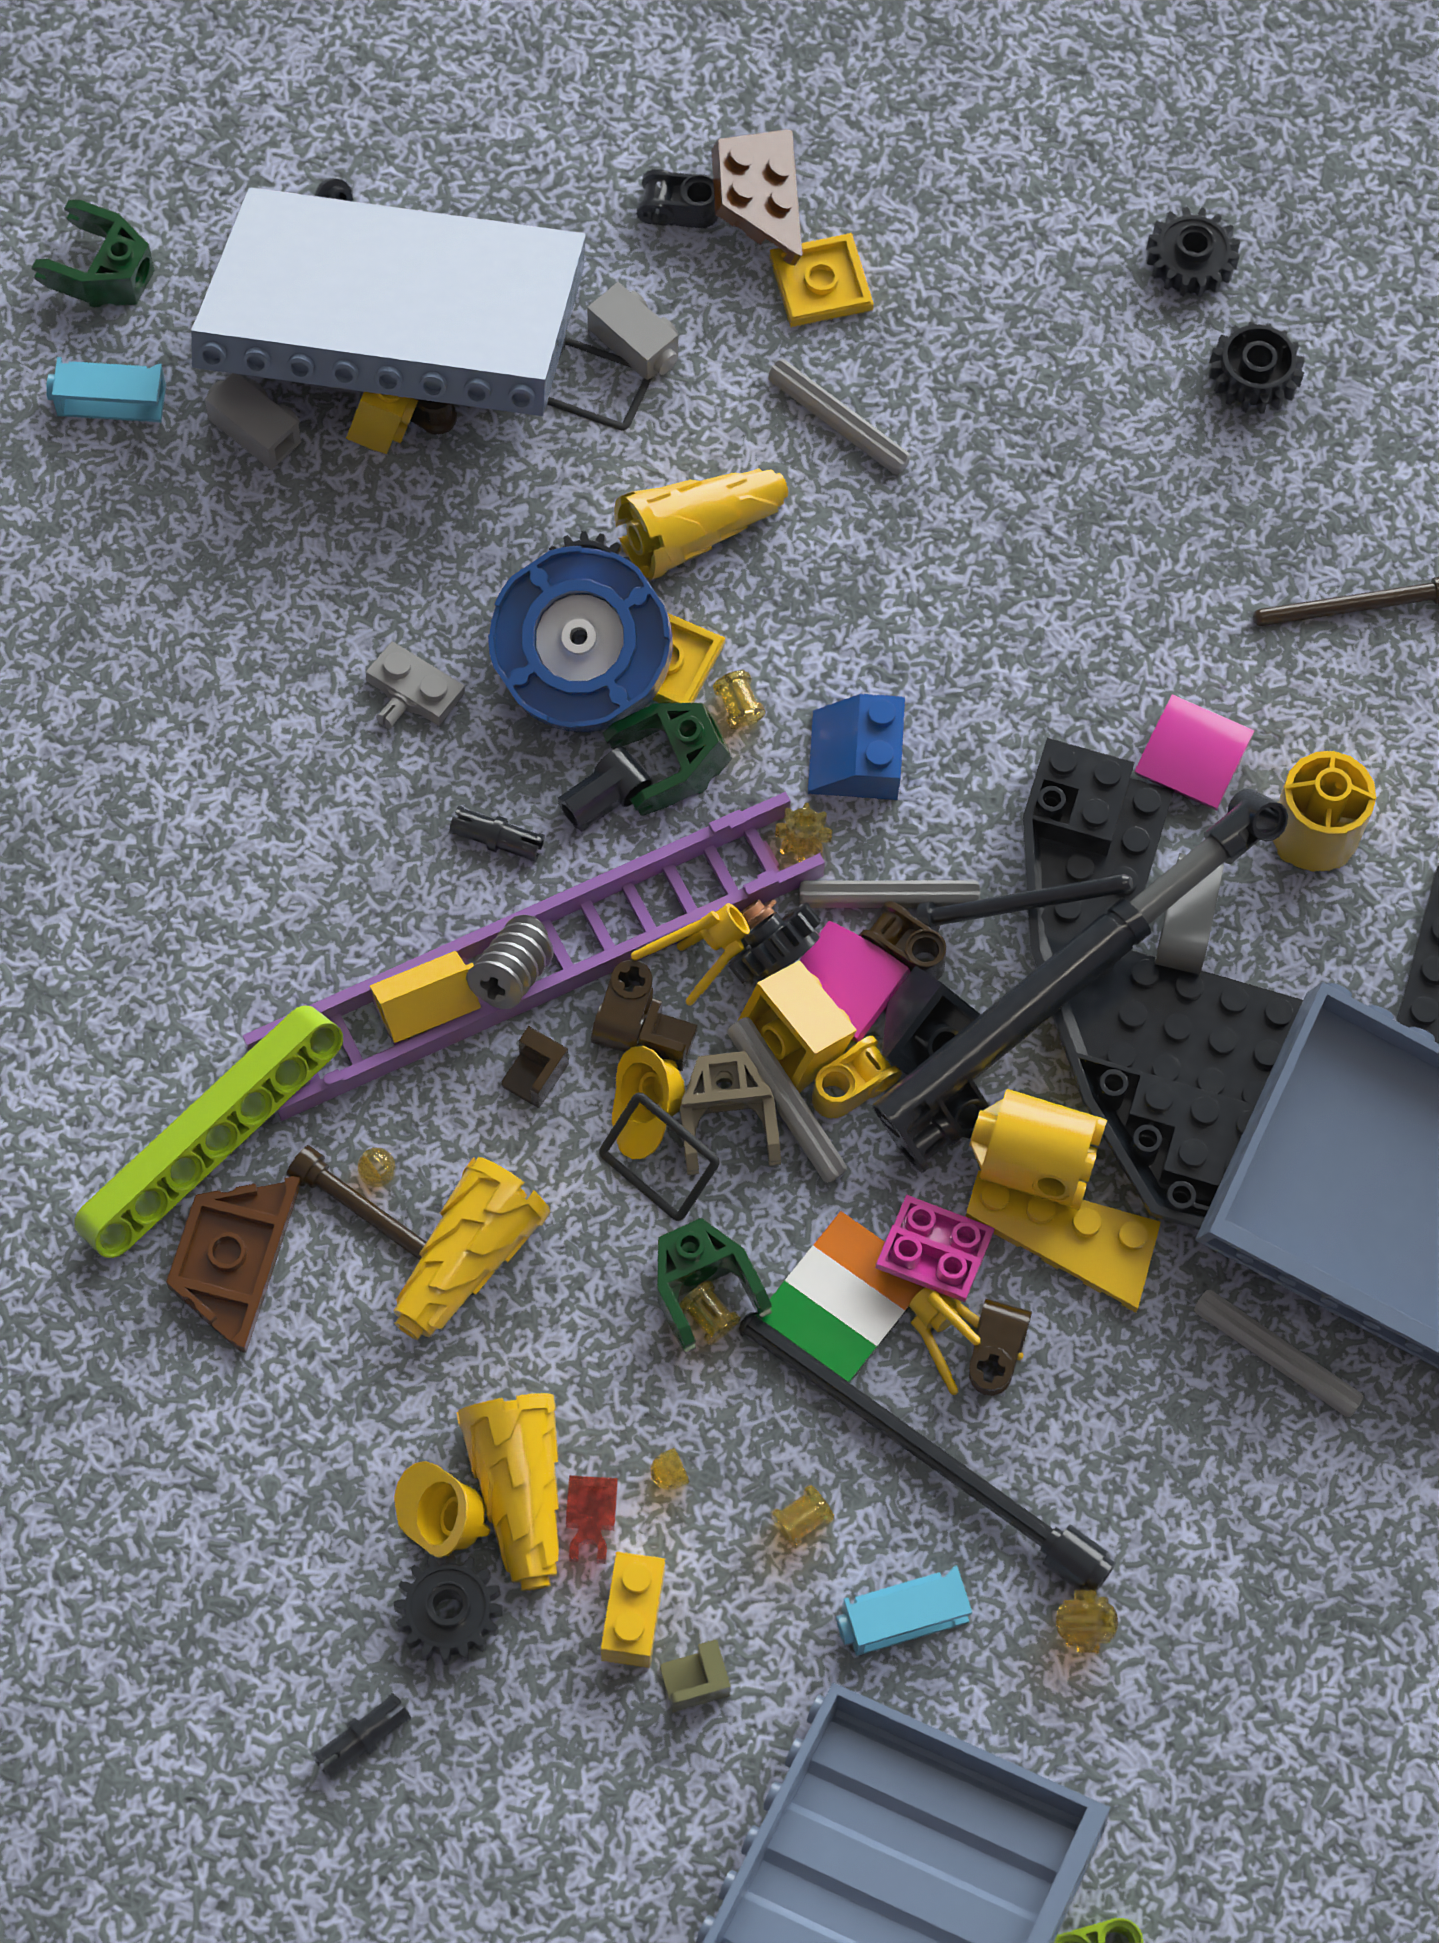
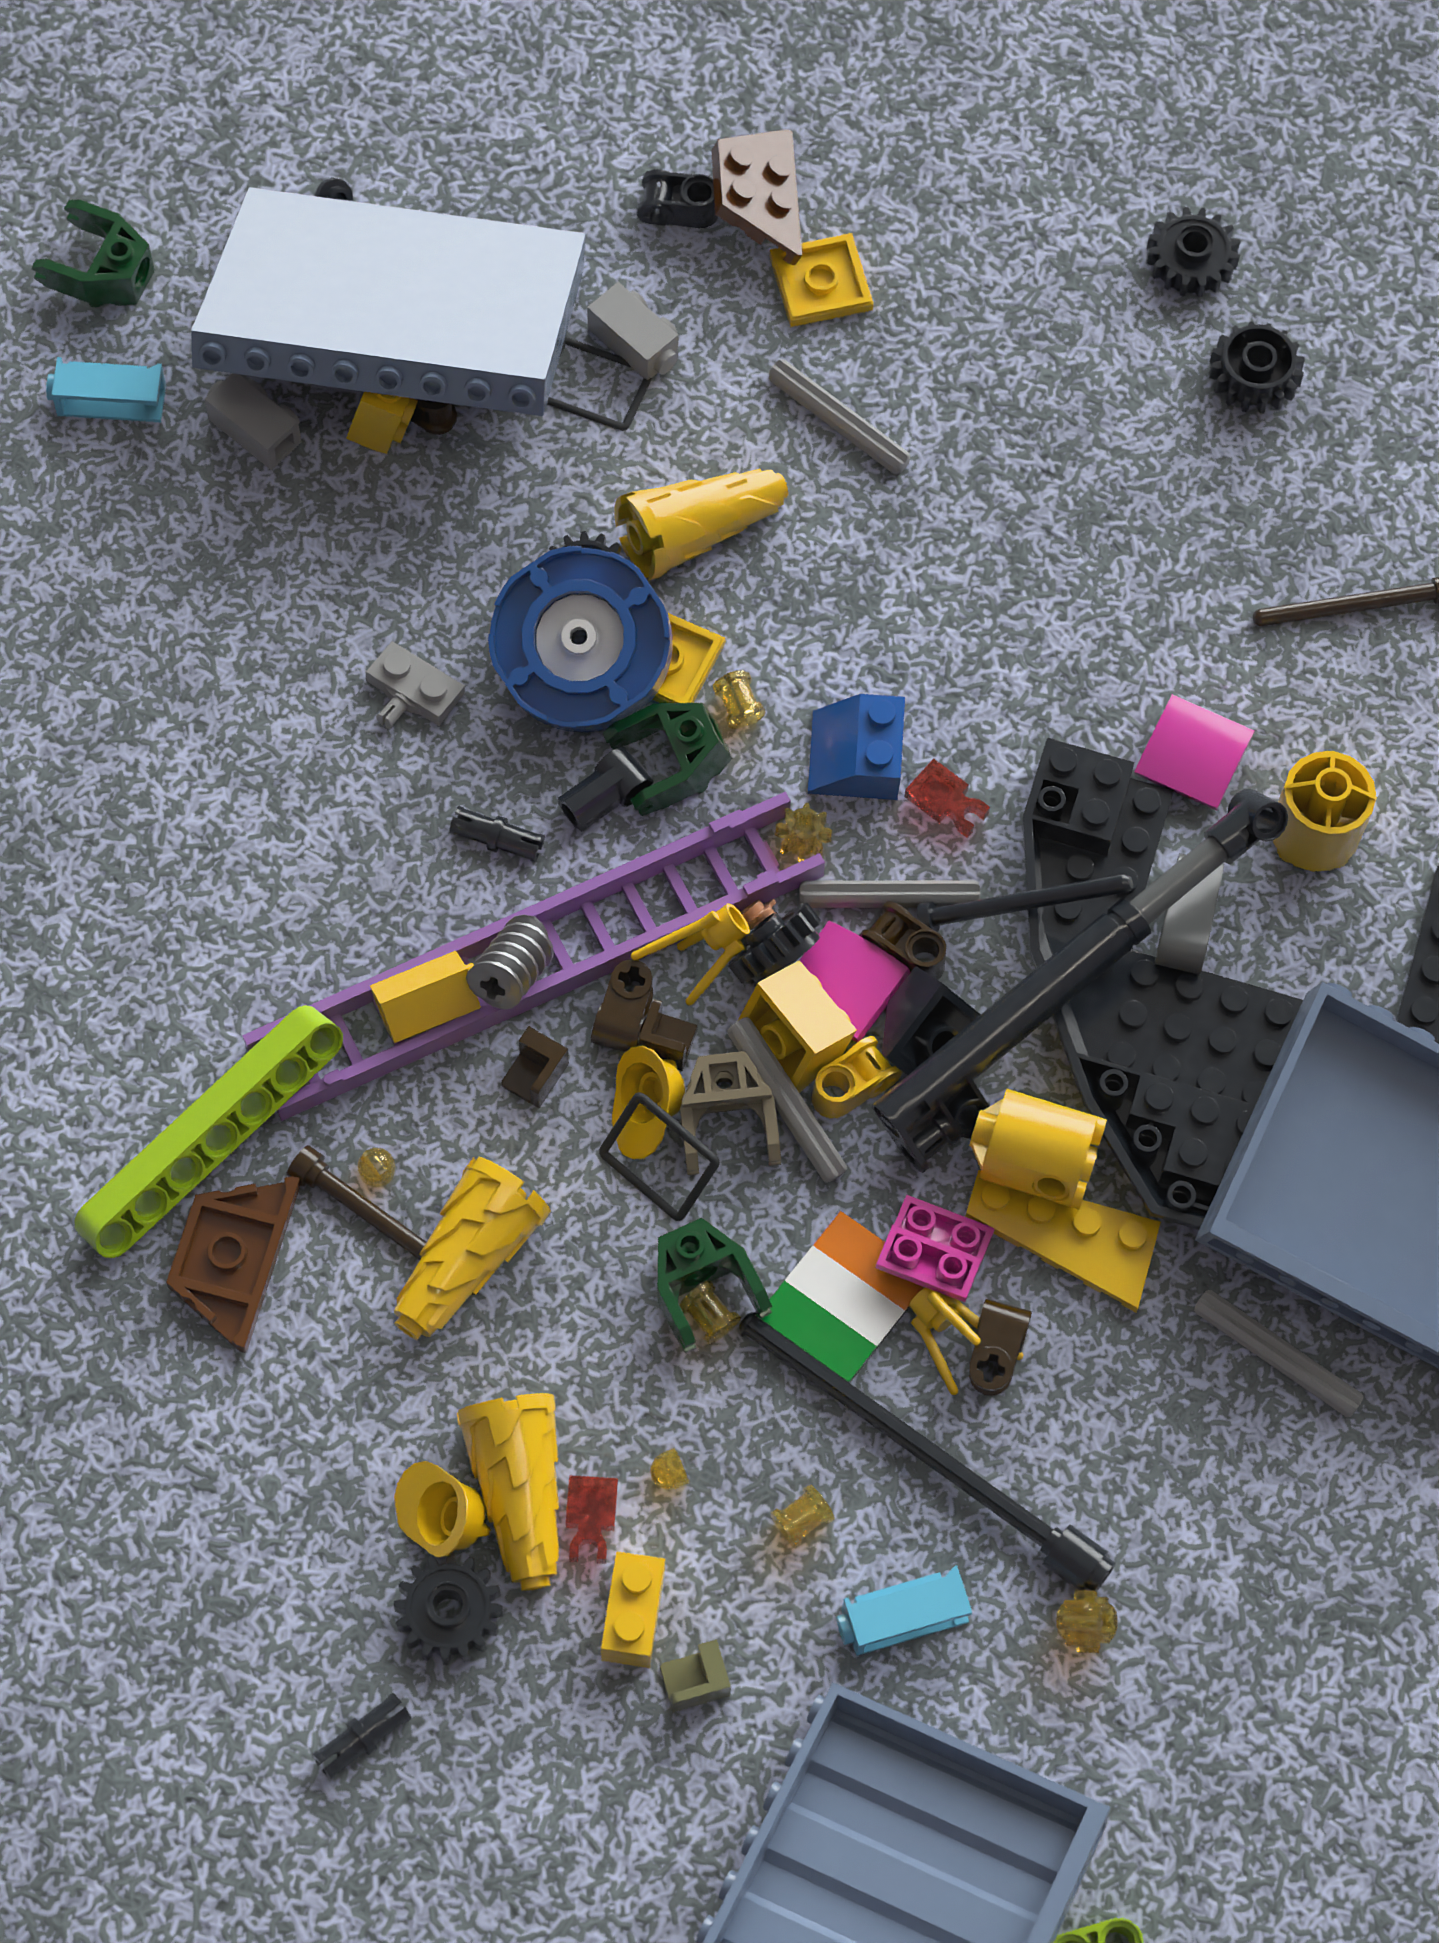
none -> clear red plate [904,758,990,839]

